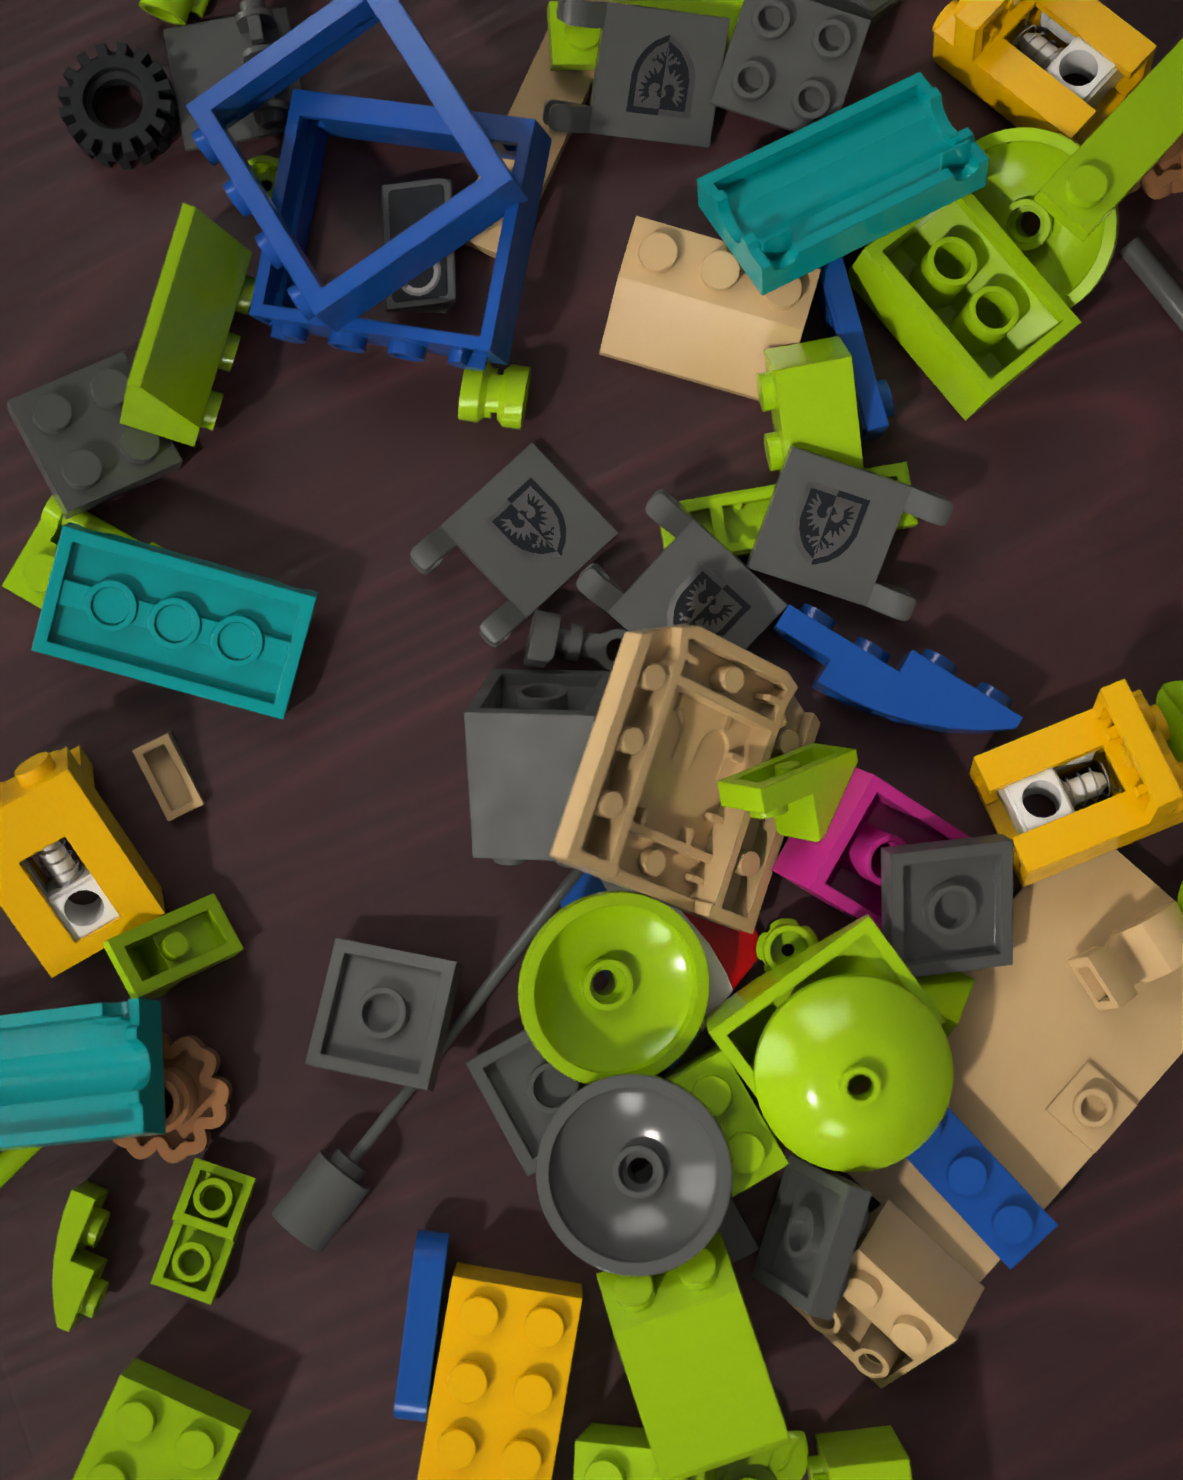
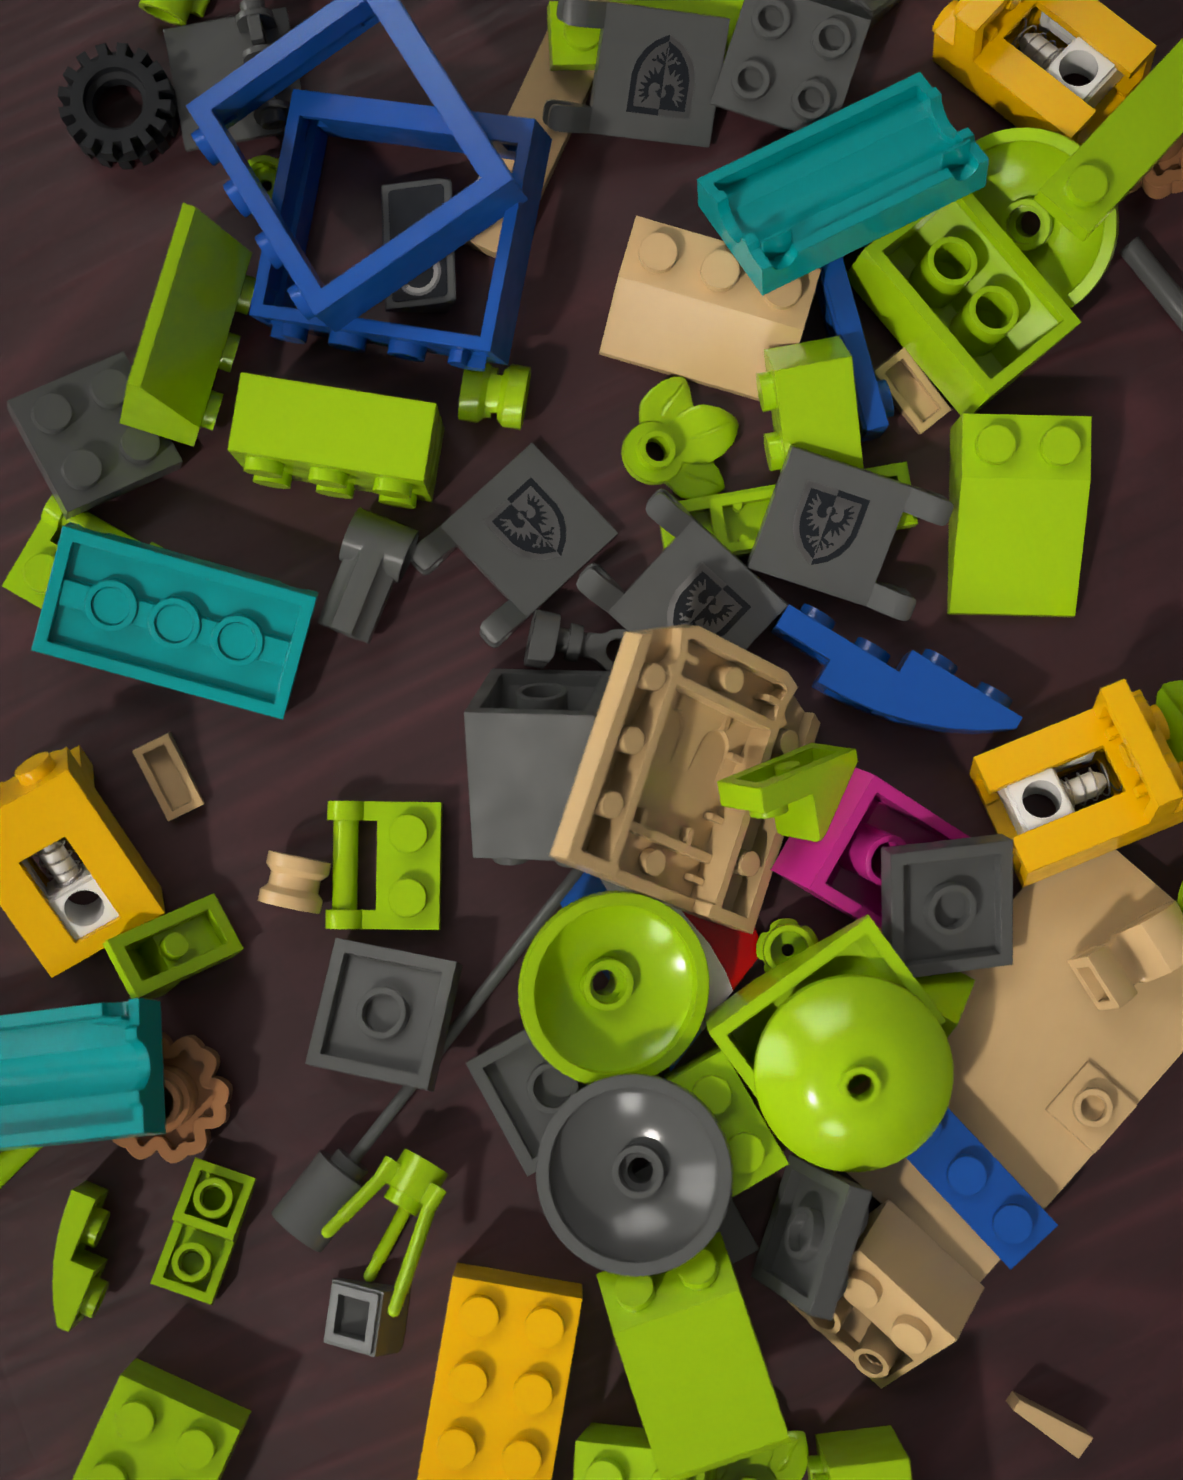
blue beam [393,1229,450,1422] -> none
none -> lime brick [228,372,444,509]
none -> tan wheel [257,850,331,914]
none -> dark grey piece [317,507,419,644]
none -> lime plant [321,1148,448,1317]
none -> dark grey slope [323,1278,410,1357]
none -> lime plate [325,801,443,930]
none -> lime plate [621,376,739,500]
none -> tan piece [874,347,951,435]
none -> lime slope [947,413,1092,617]
none -> tan piece [1005,1391,1093,1459]

